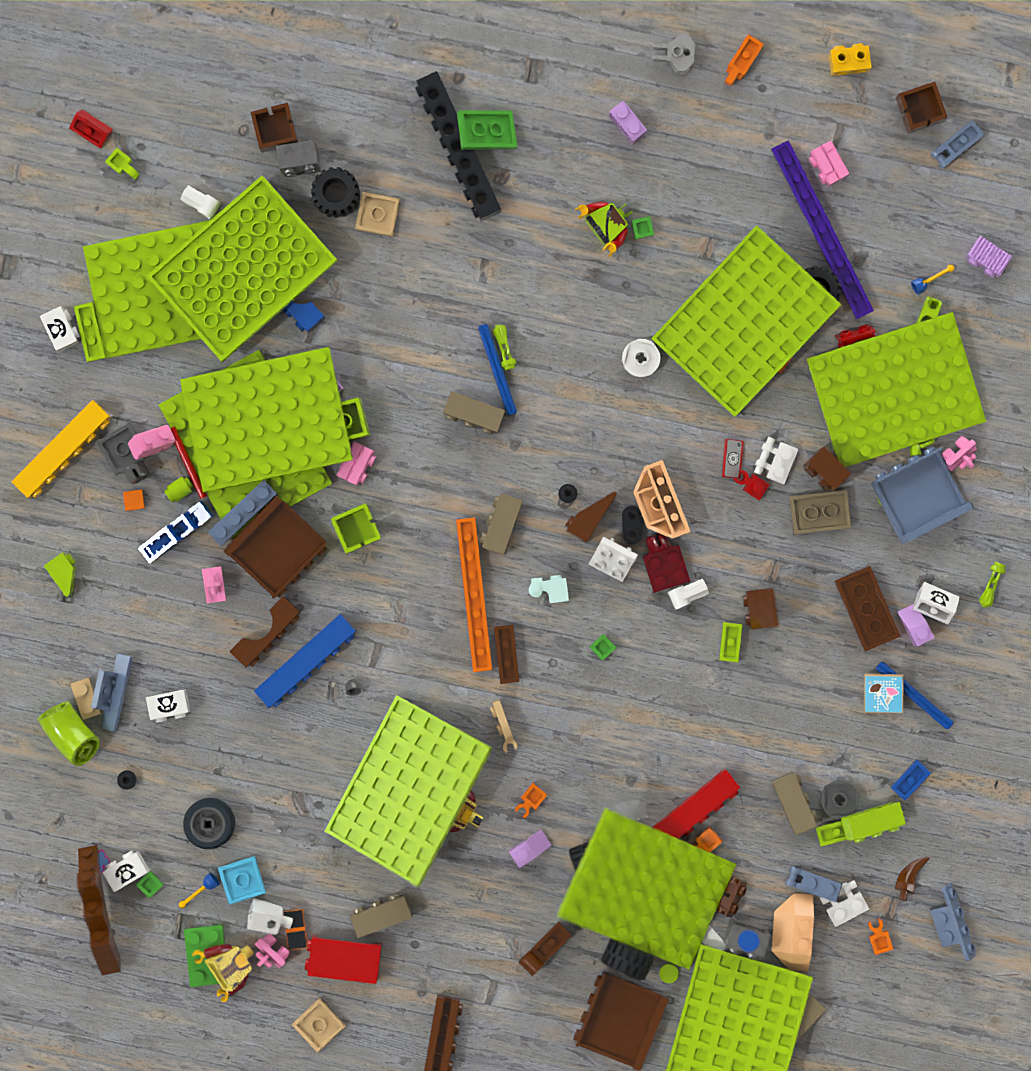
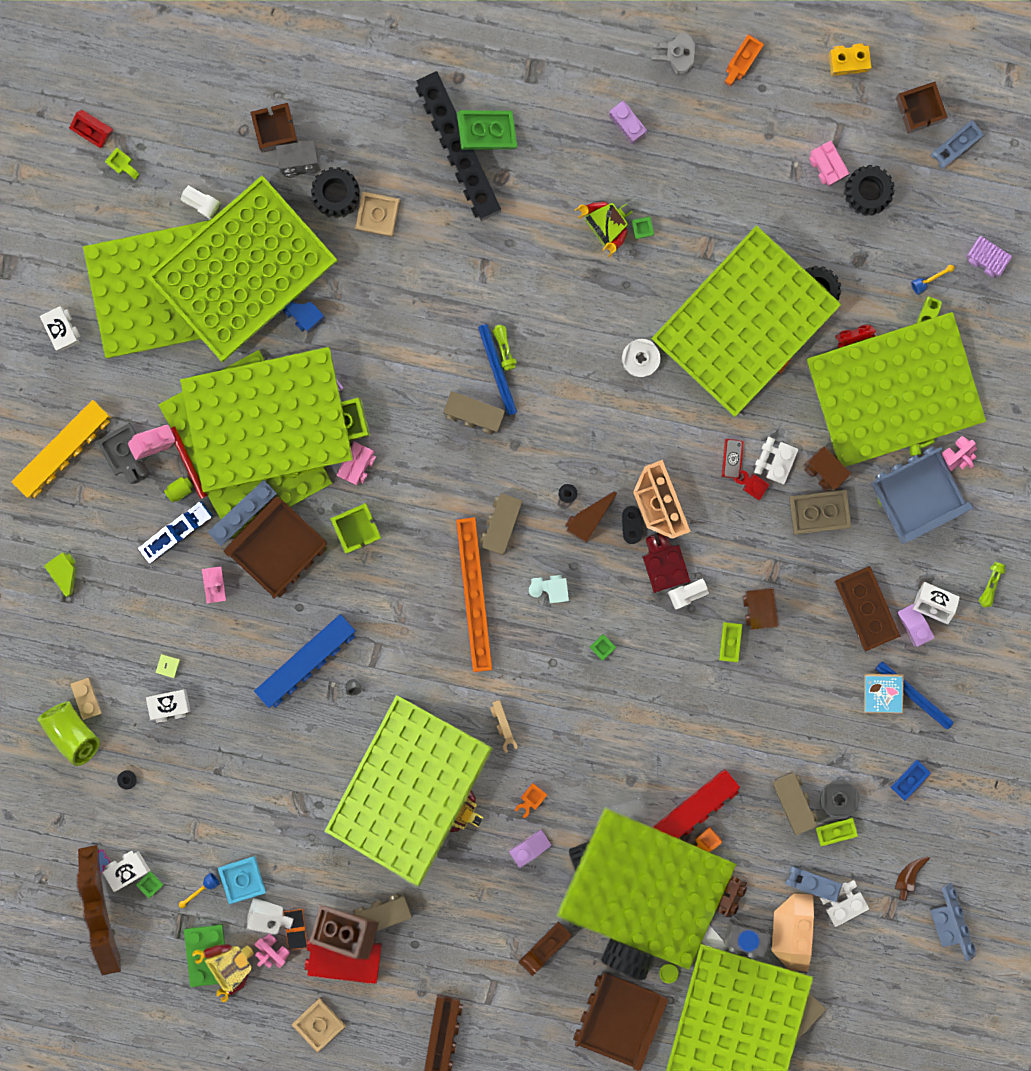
lime plate [74,302,106,363] -> none
sand blue bracket [91,654,133,732] -> none
orange tile [123,489,145,511] -> none
wheel [183,798,235,850] -> none
reddish brown arch [229,596,301,668] -> none
reddish brown plate [494,625,519,684] -> none
white plate [589,537,637,582] -> none
dark purple plate [771,140,874,320] -> none
lime brick [841,802,906,843] -> none
orange plate [868,918,894,955] -> none
none -> yellowish green tile [156,654,180,678]
none -> reddish brown slope [309,905,379,960]
none -> black tyre [844,165,895,216]

